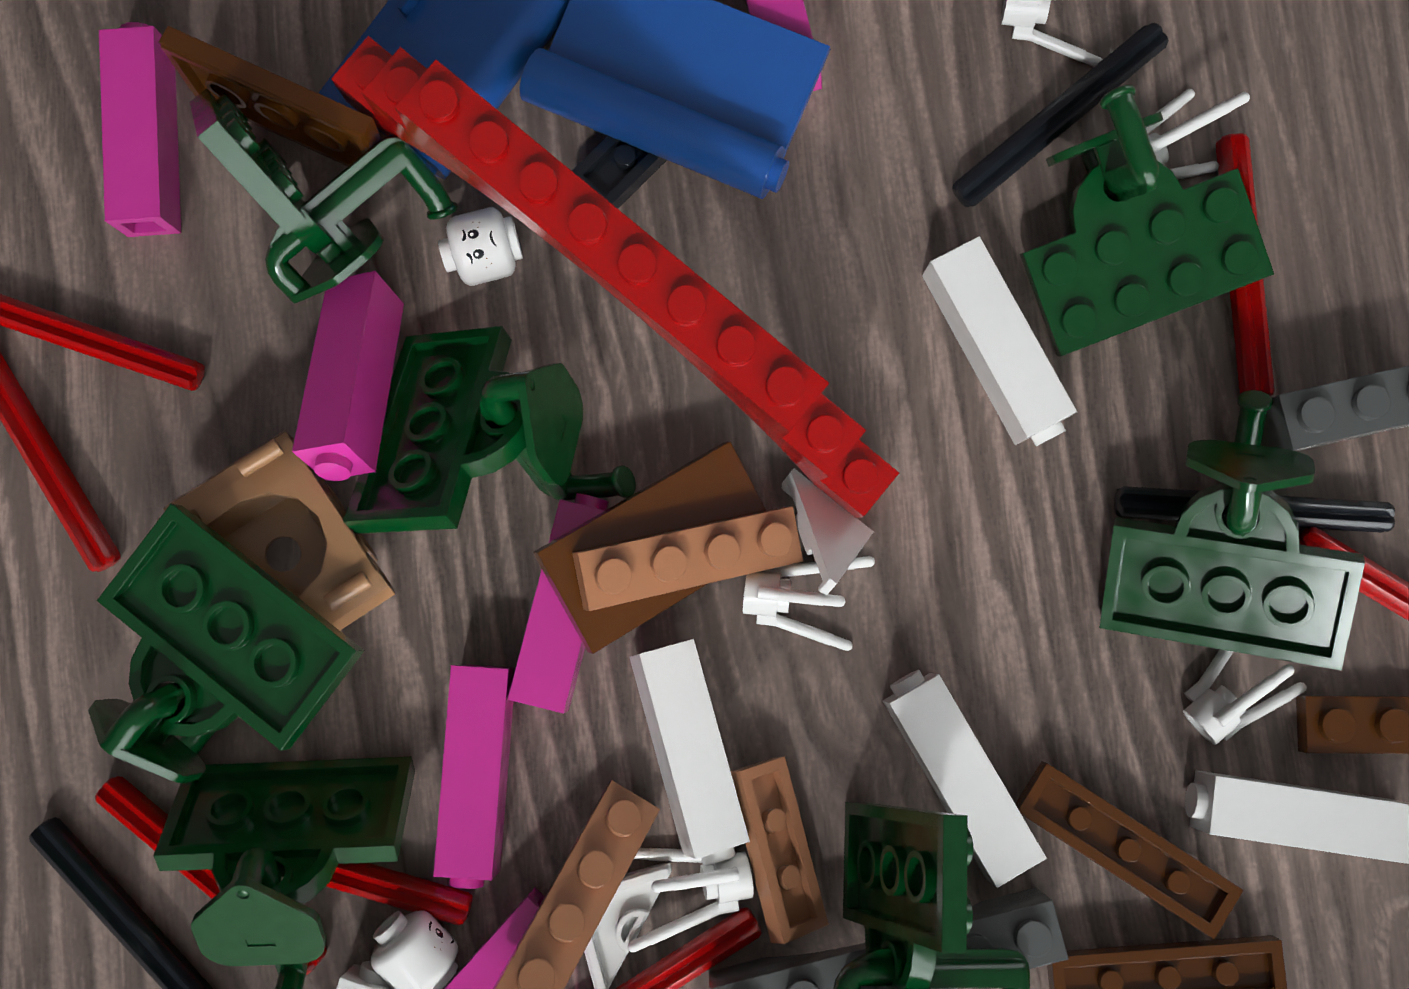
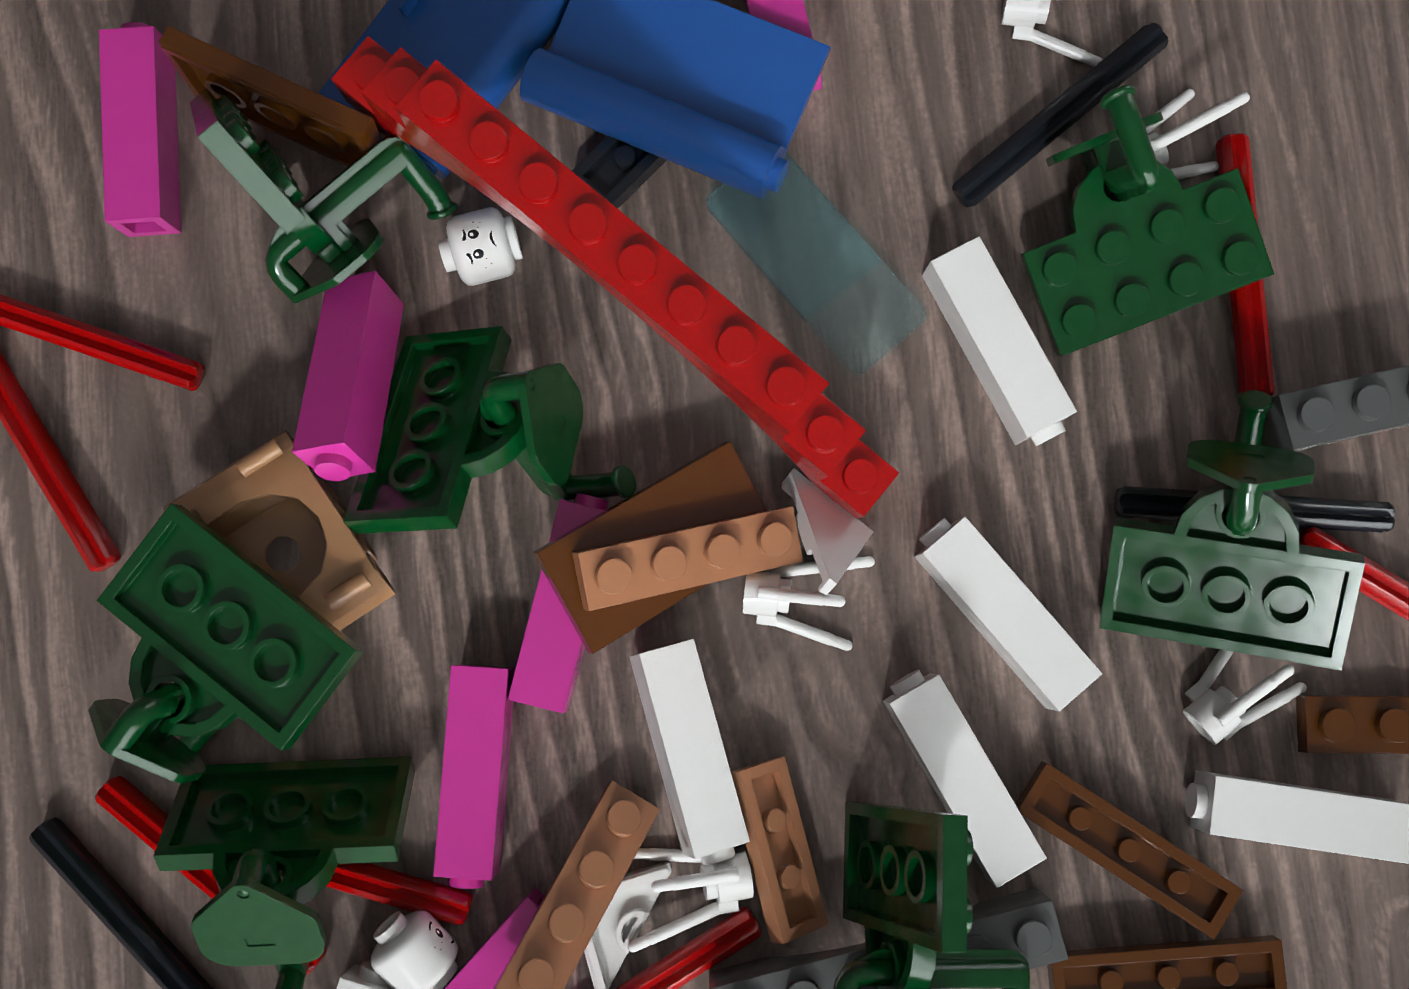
none -> clear light blue piece [707,152,927,376]
none -> white brick [914,517,1102,711]

